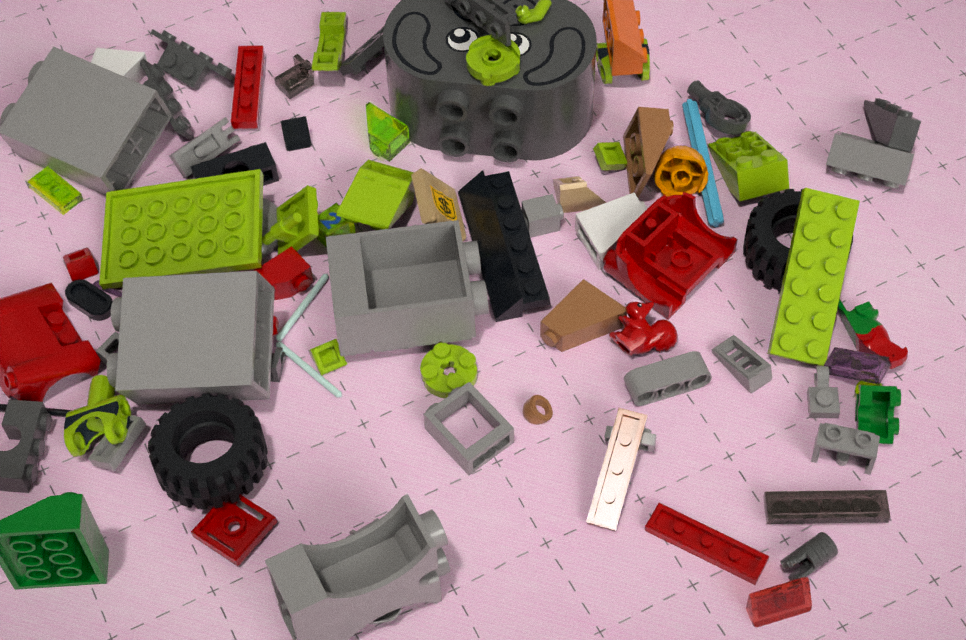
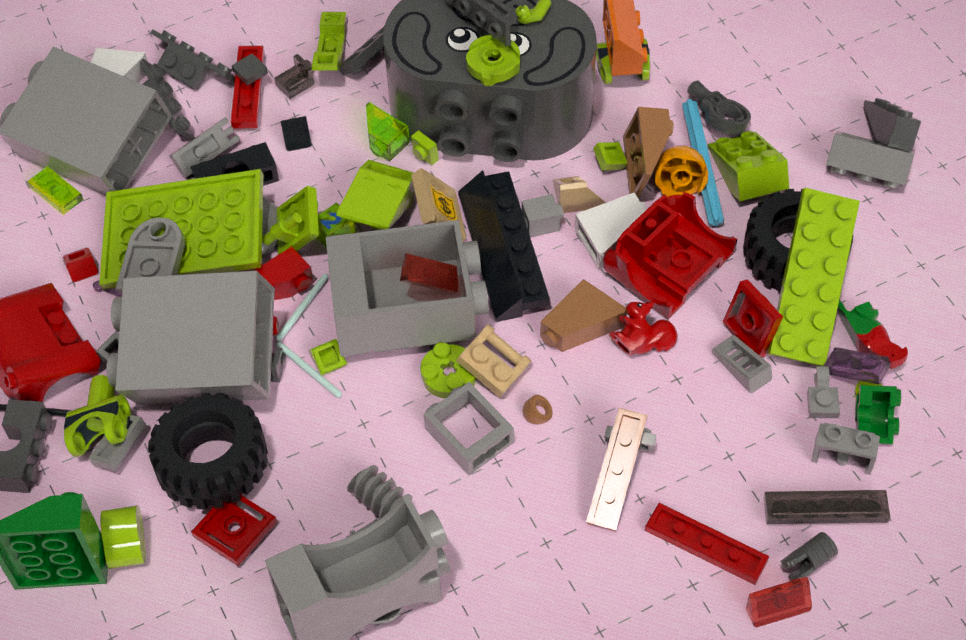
black tile [65,279,113,321] -> none
light grey beam [624,351,712,406] -> none
none -> lime piece [100,505,146,569]
none -> light grey plate [115,218,185,294]
none -> dark grey tile [232,54,268,86]
none -> light grey piece [347,465,412,519]
none -> clear red slope [400,253,458,293]
none -> lime plate [411,130,439,166]
none -> tan plate [456,324,532,398]
none -> red piece [723,279,783,358]

